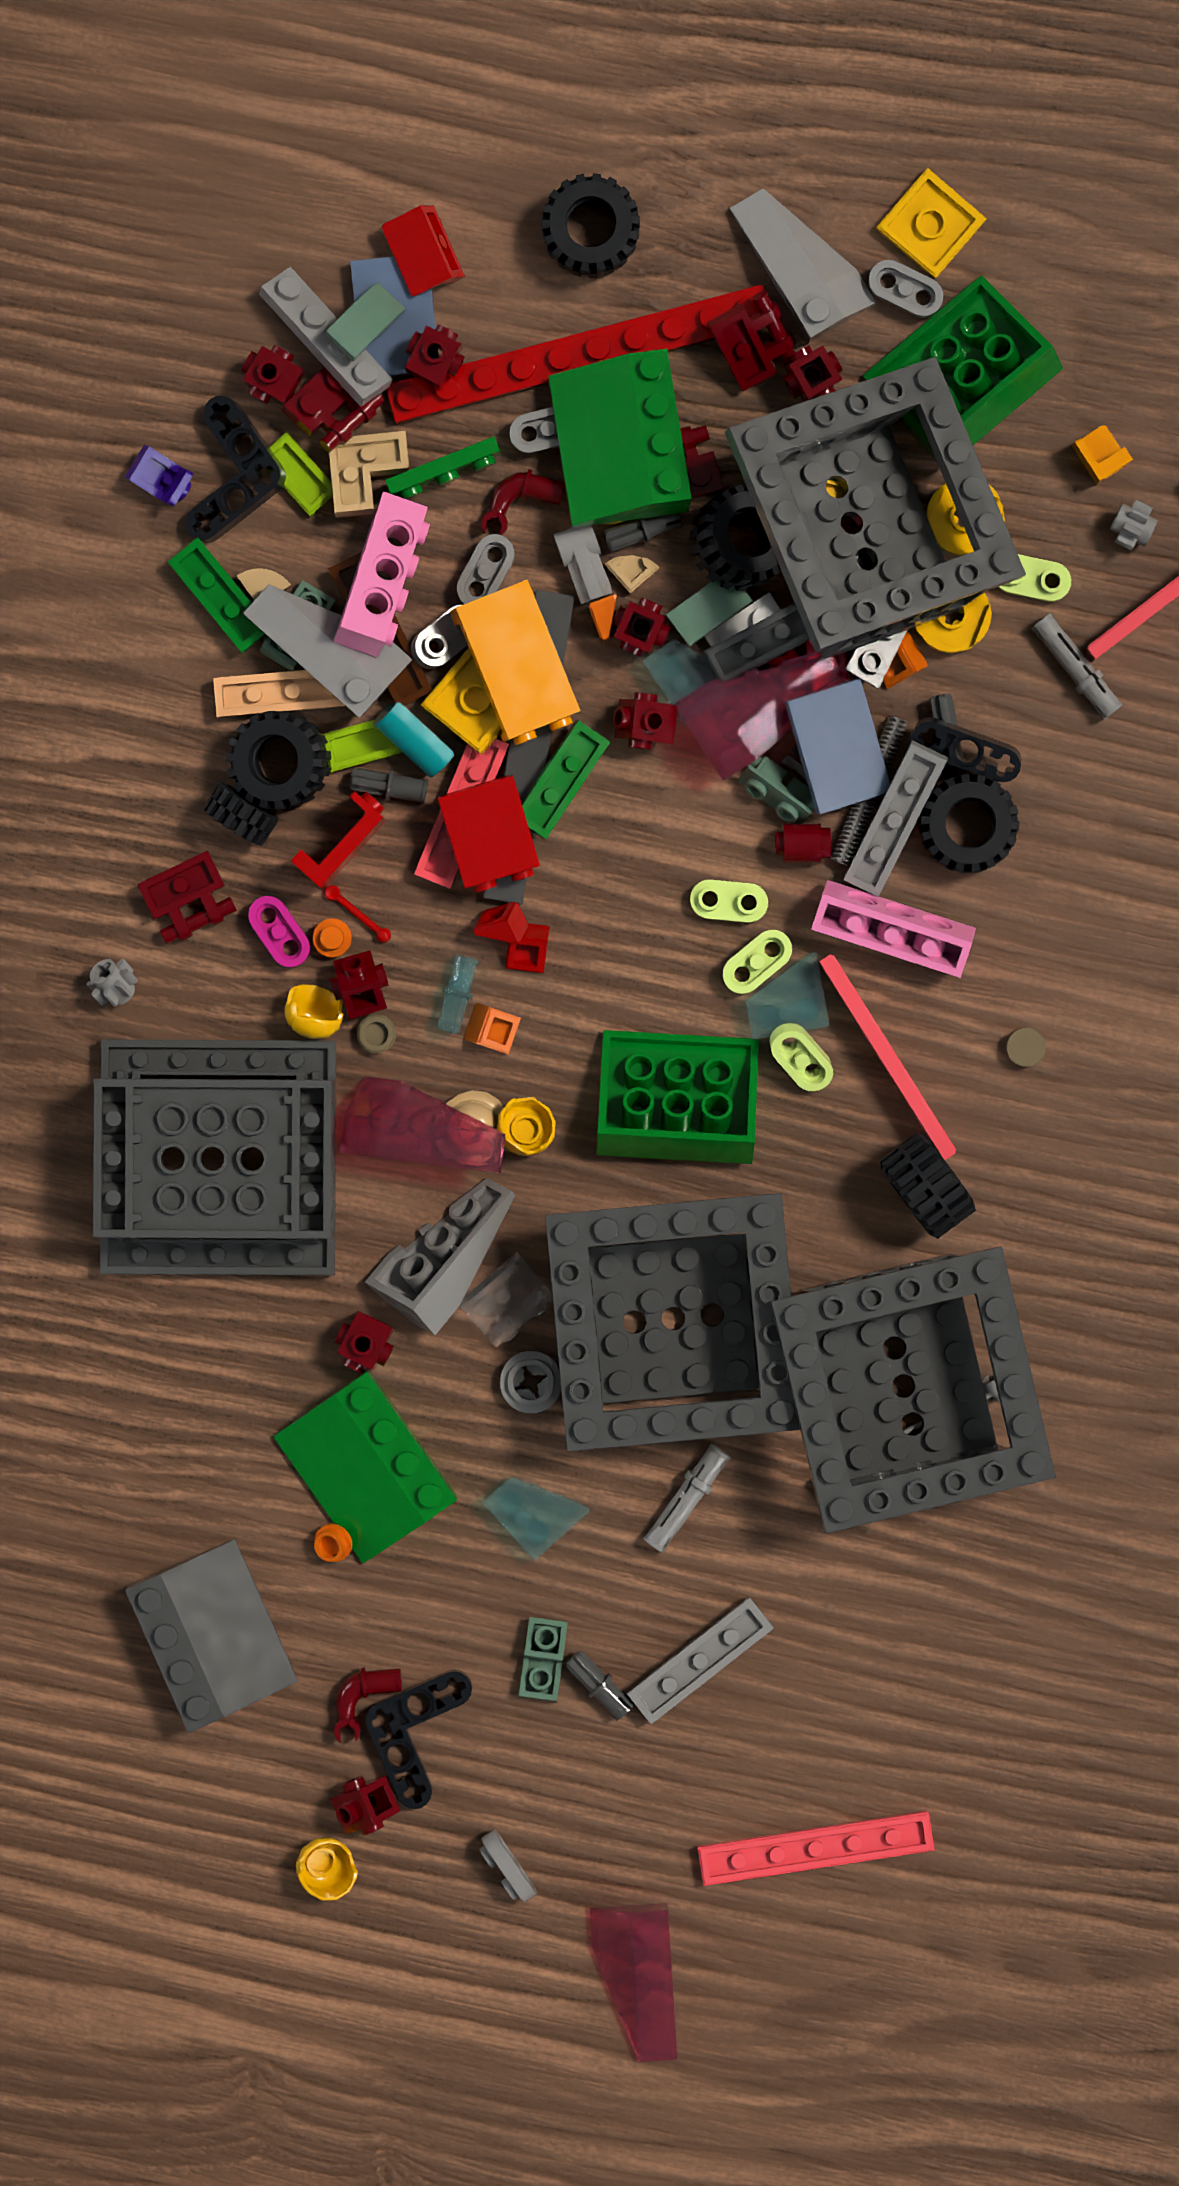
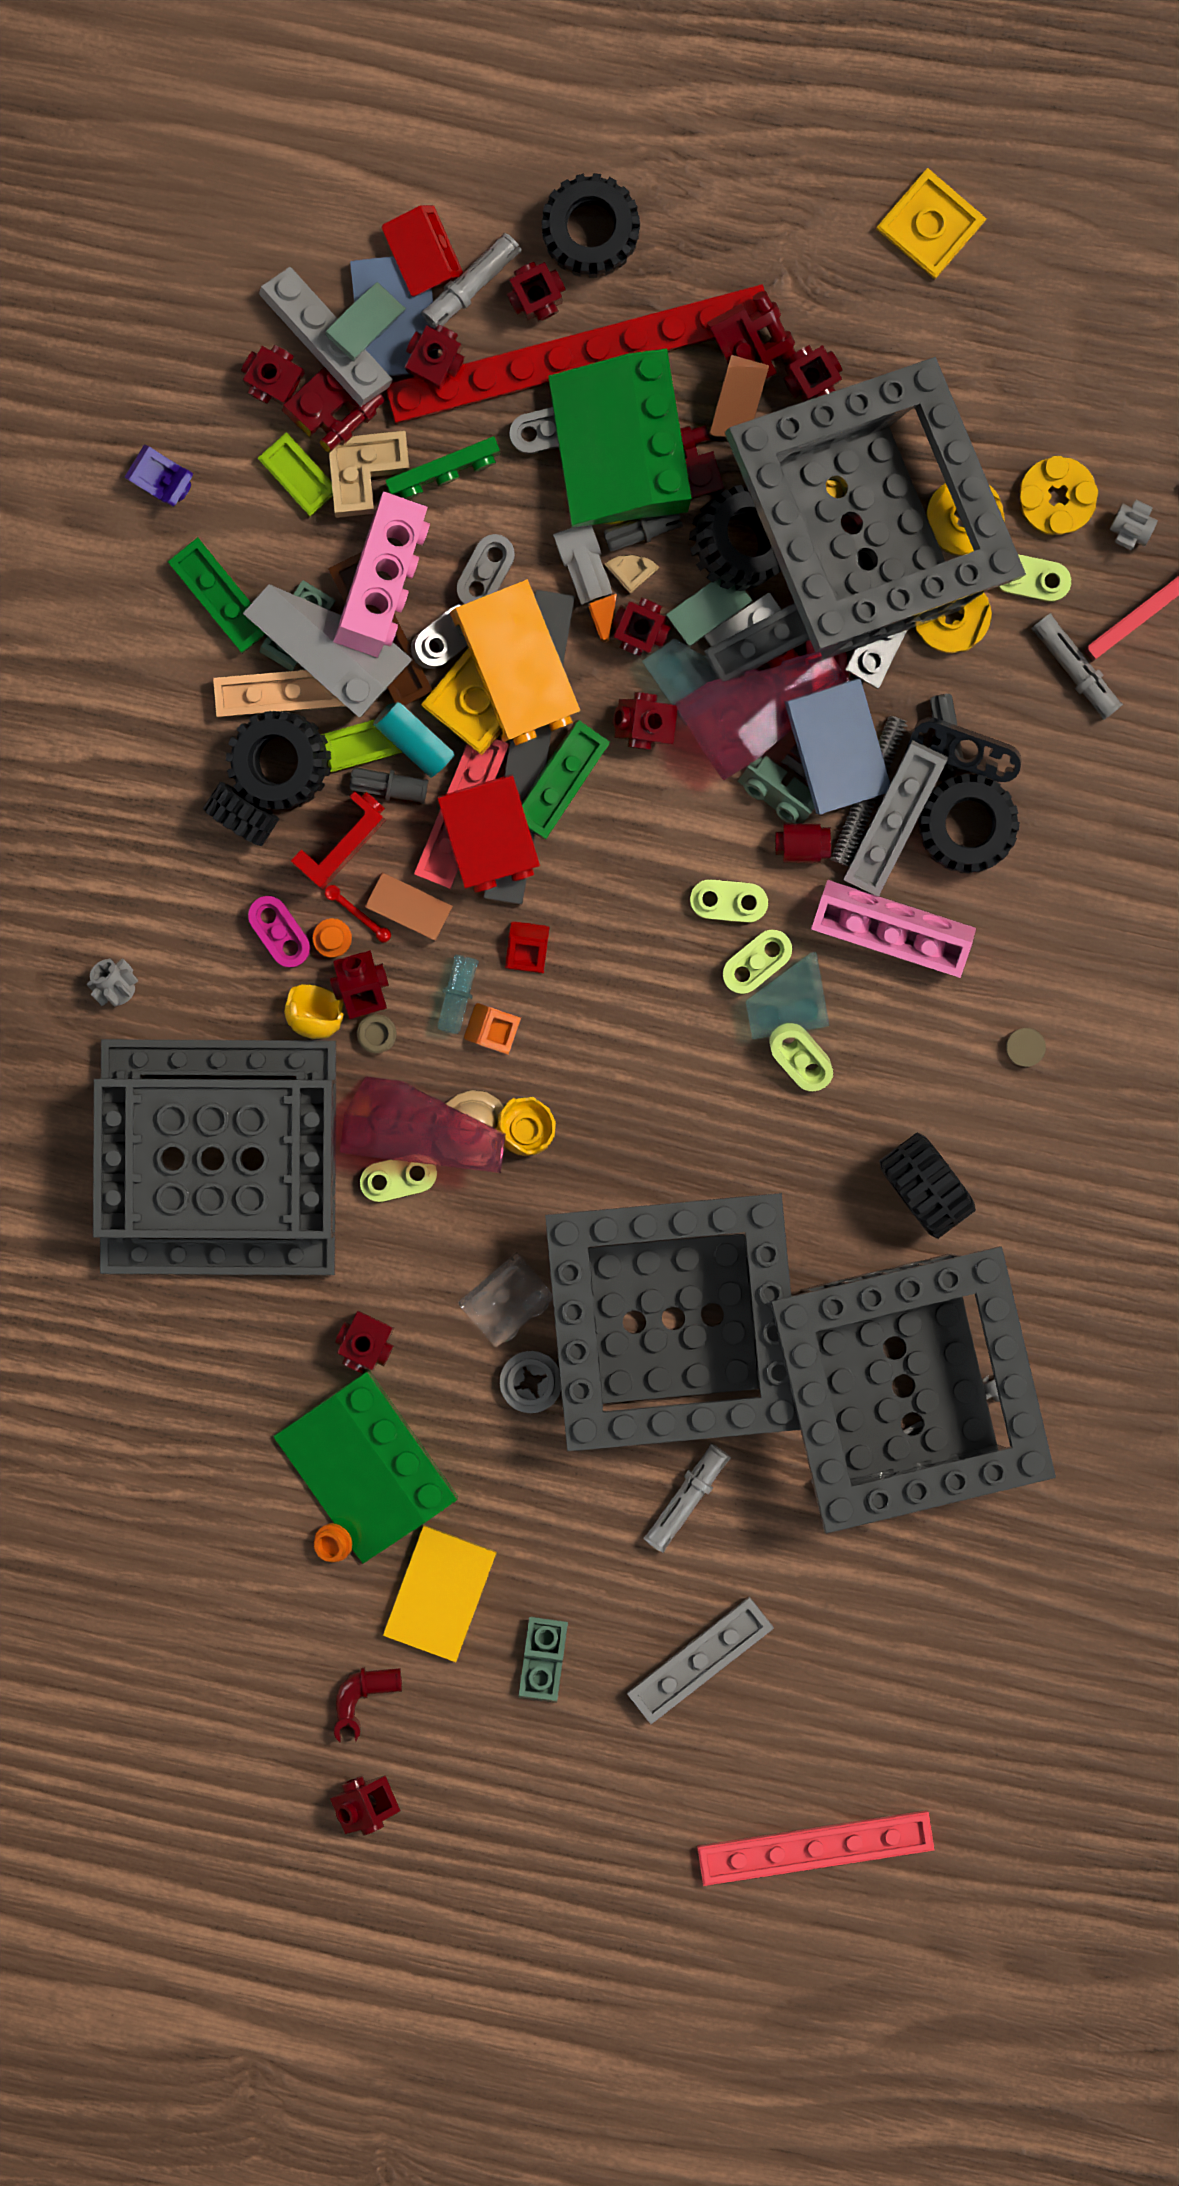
dark grey slope [125,1539,298,1733] -> none
dark red plate [137,850,237,944] -> none
black beam [186,396,286,542] -> none
tan tile [237,568,292,600] -> none
yellow hair [296,1837,358,1901] -> none
light grey wedge [365,1178,515,1335] -> none
black beam [366,1669,472,1809] -> none
red slope [473,901,528,943] -> none
light grey plate [479,1829,538,1903] -> none
dark red piece [481,469,565,535] -> none
clear light blue wing [483,1476,591,1561] -> none
dark grey axle [566,1651,634,1721] -> none
clear pink wedge [590,1903,677,2062] -> none
green slope [596,1030,759,1164] -> none
light grey wedge [730,188,876,343] -> none
coral tile [818,954,957,1160] -> none
green slope [863,275,1064,462] -> none
light grey plate [868,260,943,318] -> none
orange slope [883,633,928,689] -> none
light orange panel [1071,425,1133,485] -> none
none -> yellowish green plate [360,1153,437,1202]
none -> nougat slope [365,872,453,941]
none -> yellow tile [383,1525,497,1662]
none -> light grey pin [421,233,521,329]
none -> dark red brick [507,262,566,322]
none -> nougat slope [709,355,769,436]
none -> yellow plate [1019,456,1098,535]

